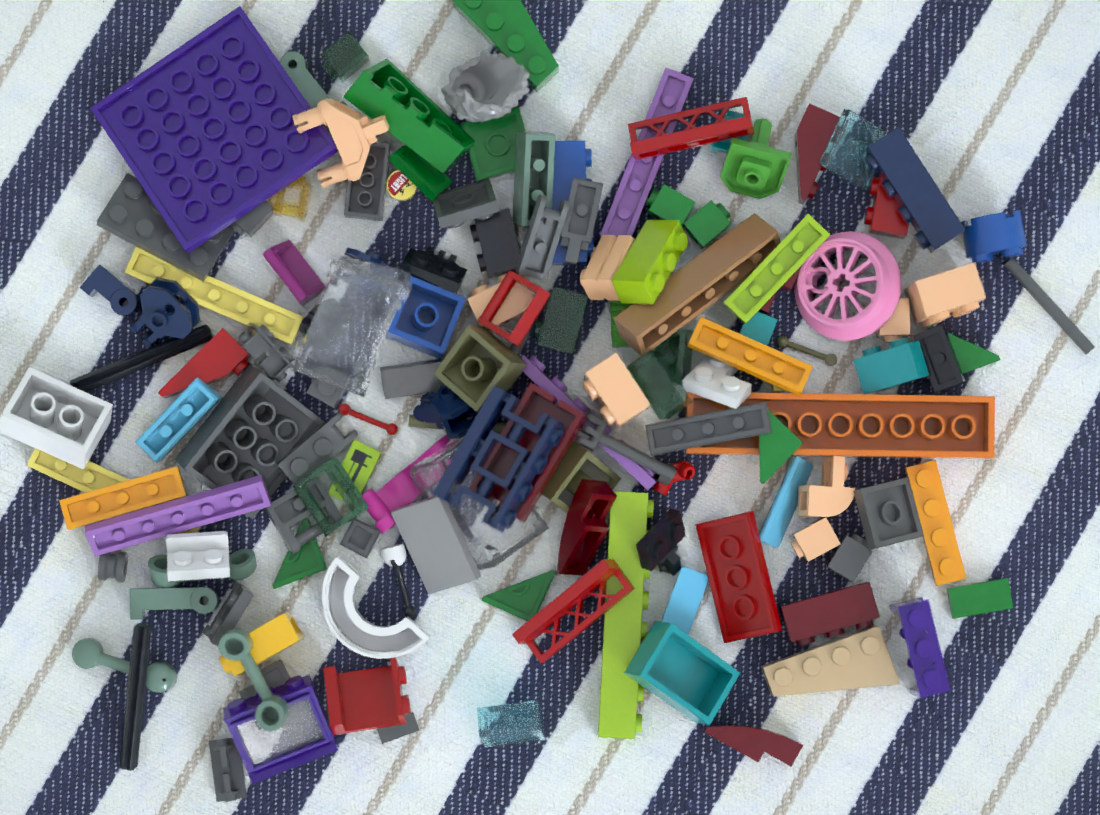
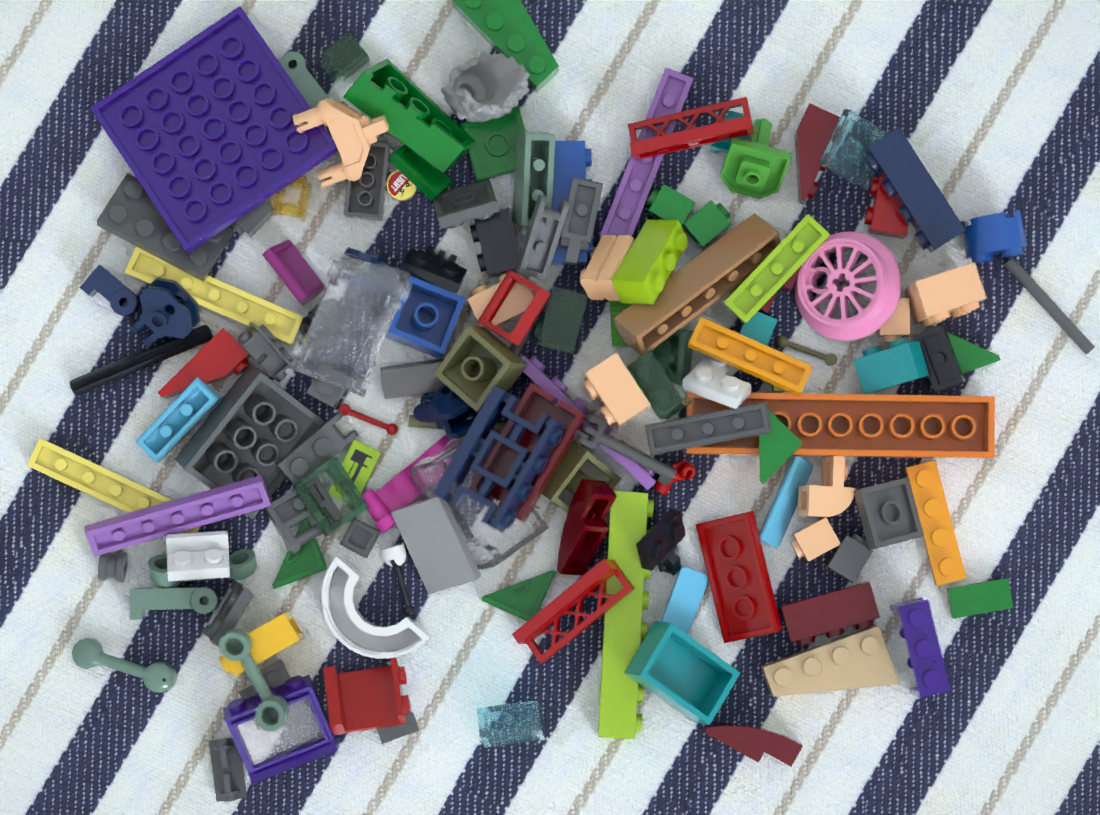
white brick [0,367,113,470] -> none
light orange plate [59,466,187,530] -> none
black axle [119,623,152,771] -> none

